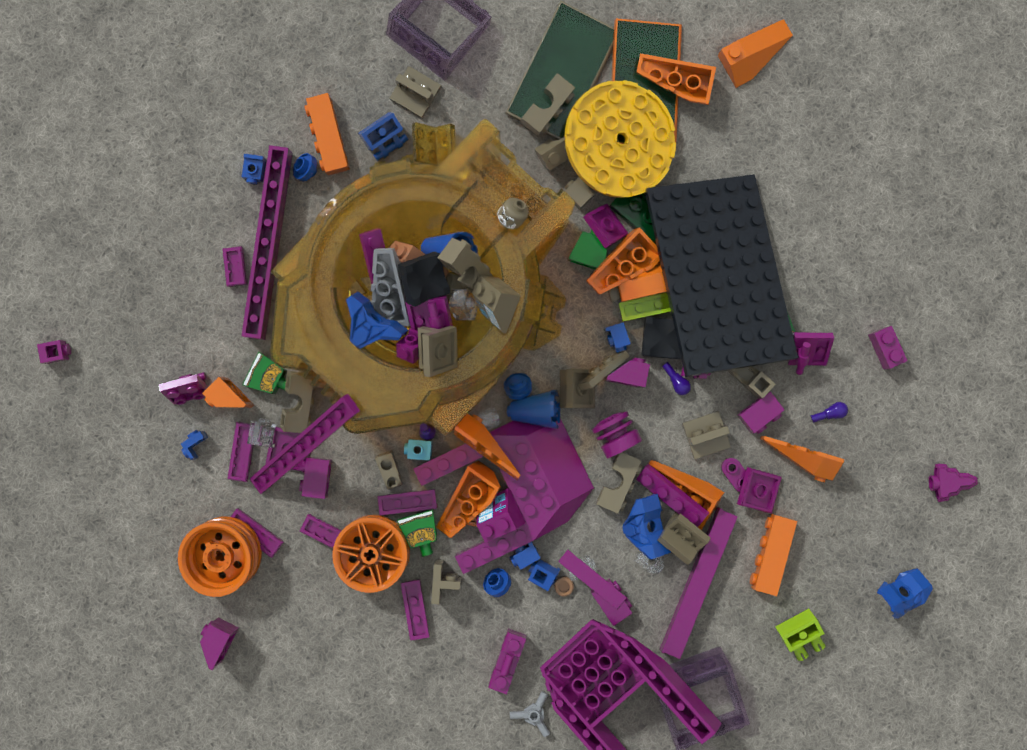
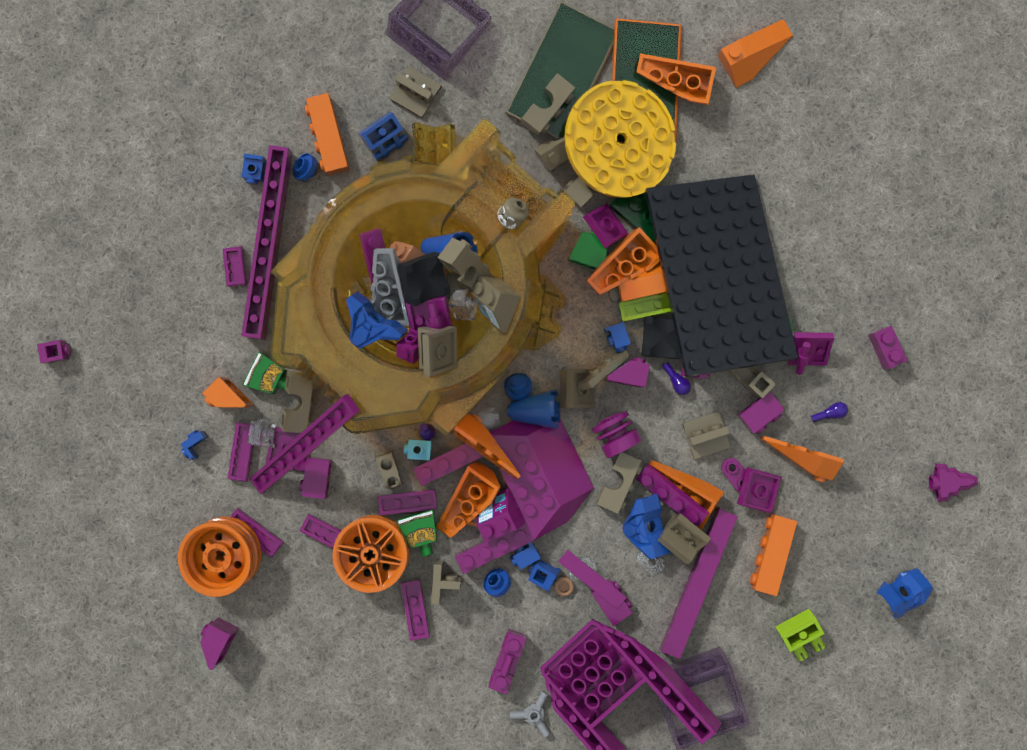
magenta plate [159,372,209,405] -> none

